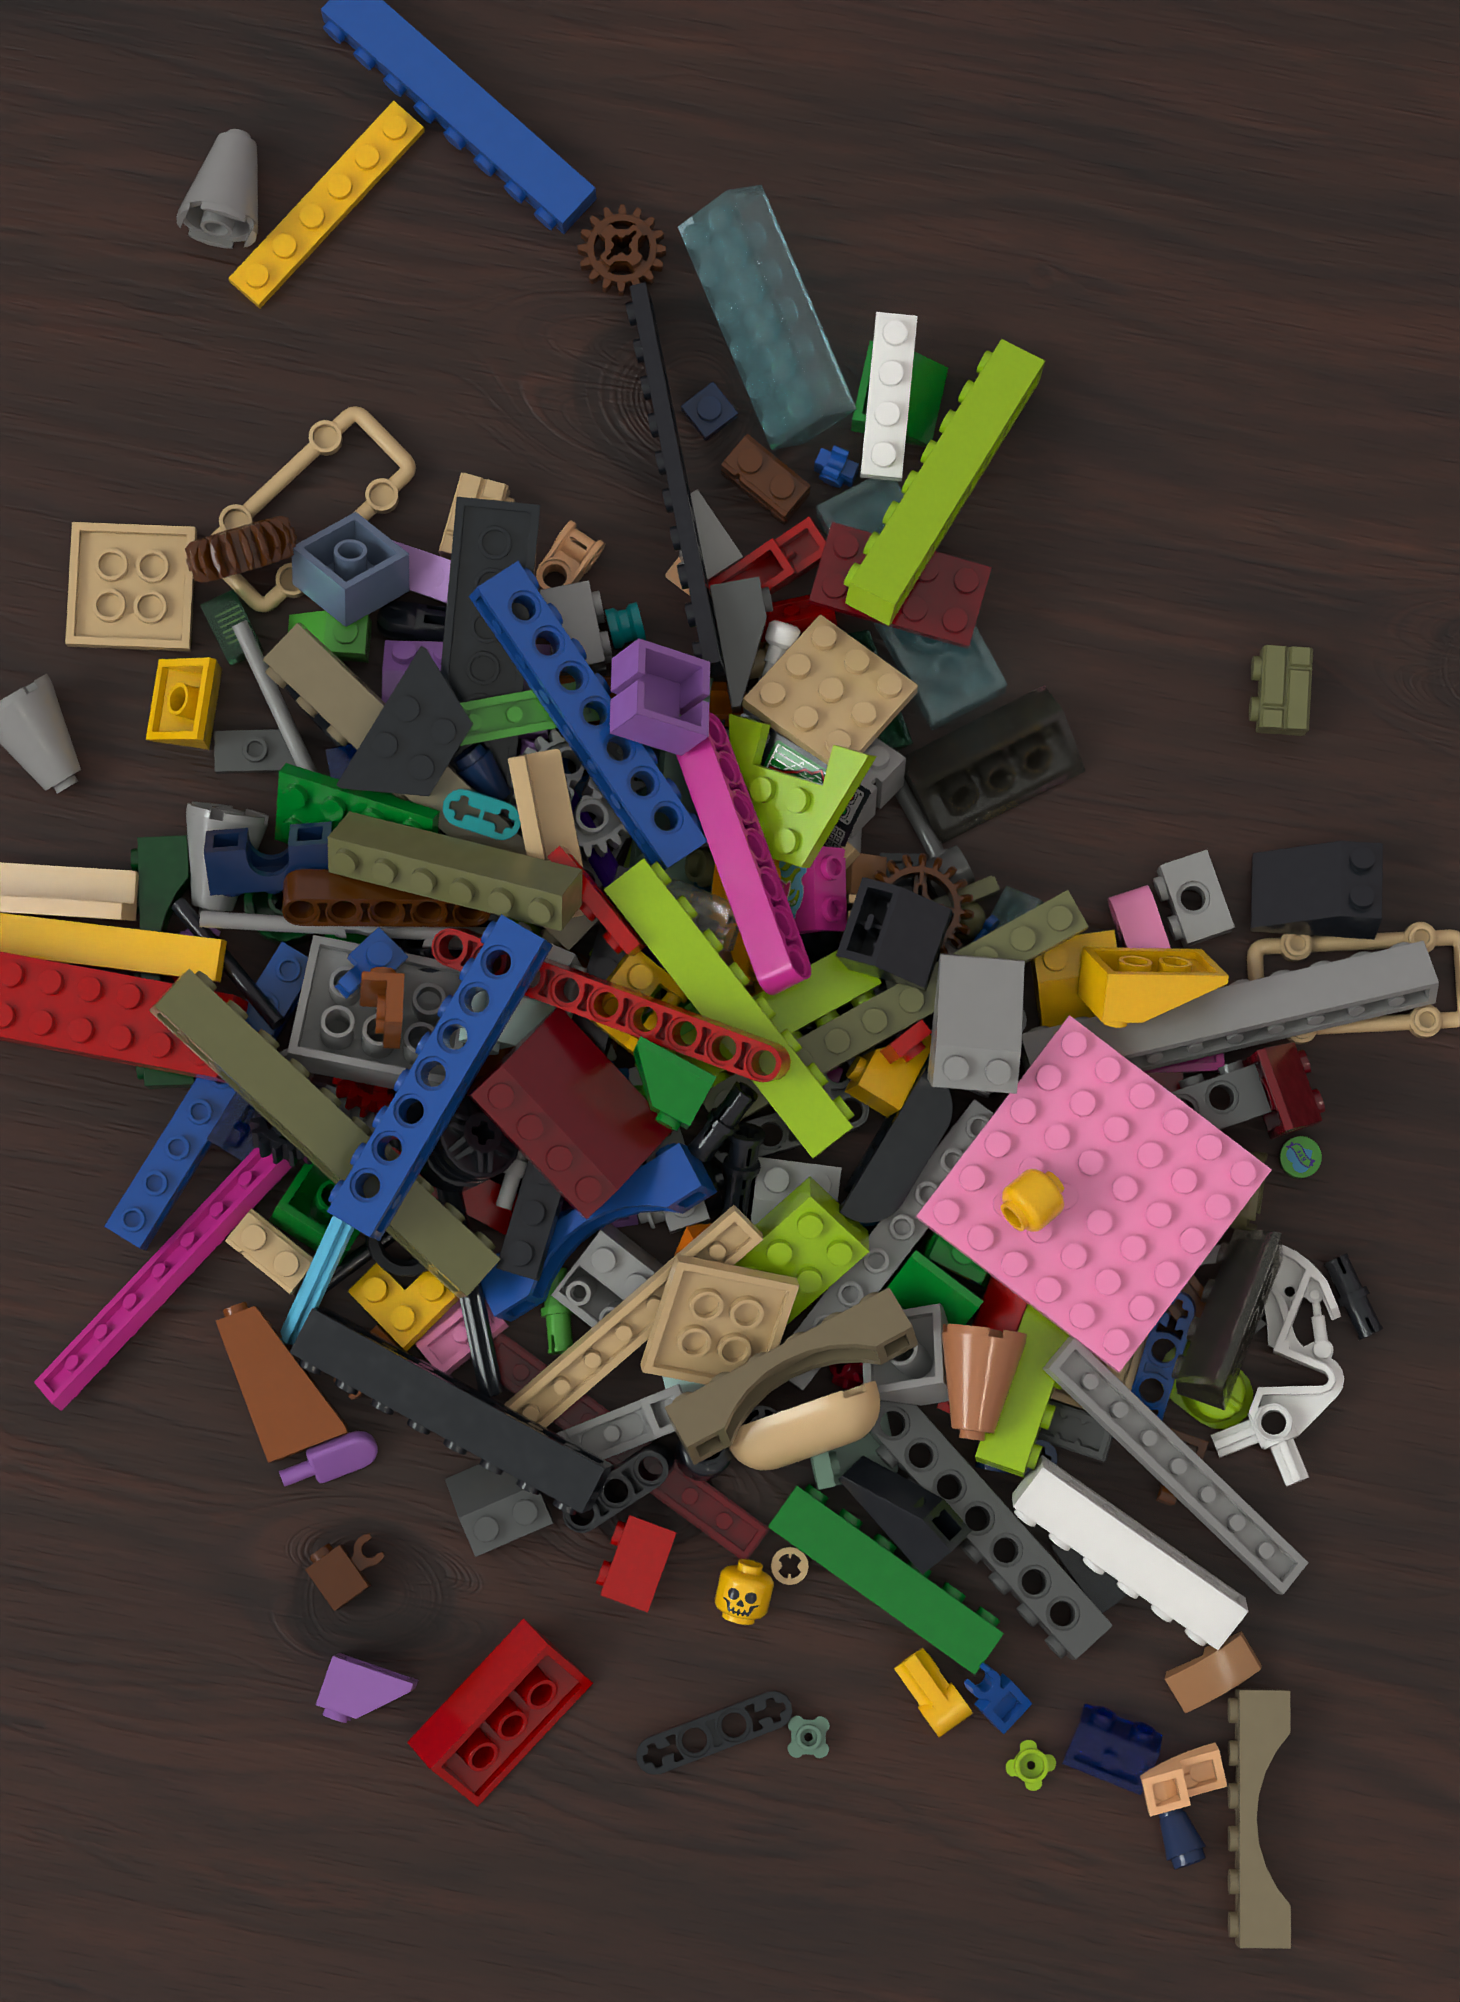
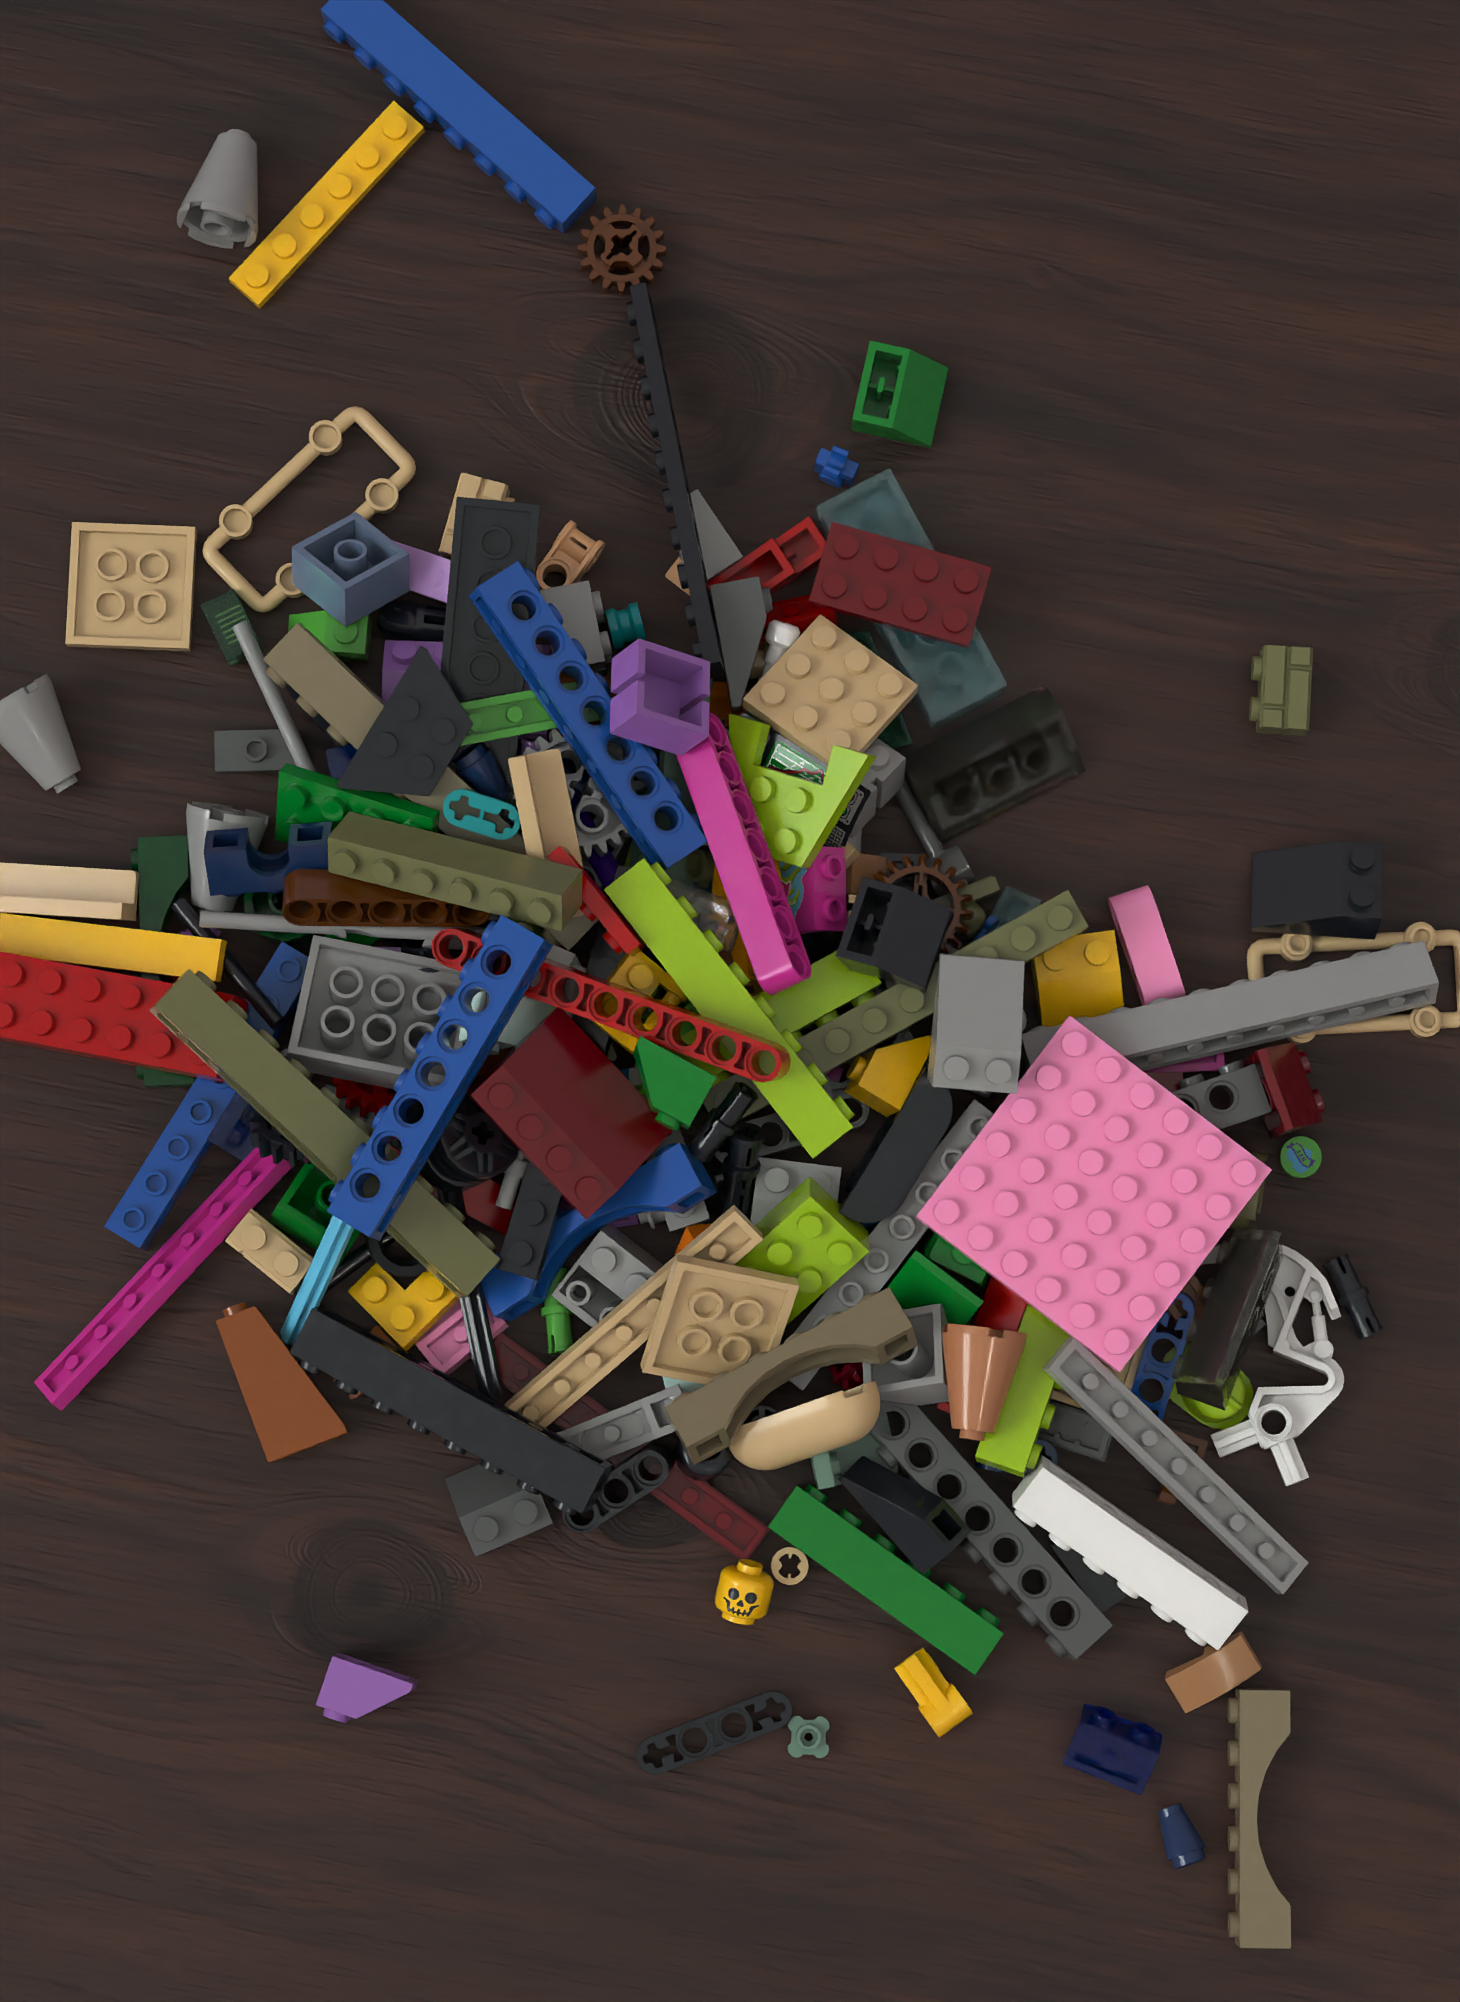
yellow slope [146,657,222,750] -> none
reddish brown gear [185,516,297,583] -> none
medium lavender piece [279,1431,378,1487] -> none
reddish brown brick [305,1534,386,1611] -> none
blue plate [335,927,408,999] -> none
dark orange bracket [360,967,405,1049] -> none
red slope [407,1618,593,1807] -> none
red brick [596,1515,677,1613] -> none
clear light blue brick [678,185,857,450] -> none
dark blue plate [681,382,738,441] -> none
reddish brown brick [721,434,811,525] -> none
lime brick [844,339,1045,626] -> none
white plate [860,312,917,481] -> none
red plate [880,1019,932,1064] -> none
blue plate [964,1663,1032,1734] -> none
yellow head [1000,1168,1065,1232] -> none
lime plate [1006,1740,1056,1791] -> none
yellow slope [1077,947,1229,1028] -> none
light nougat slope [1140,1742,1227,1817] -> none
light grey brick [1153,850,1235,948] -> none

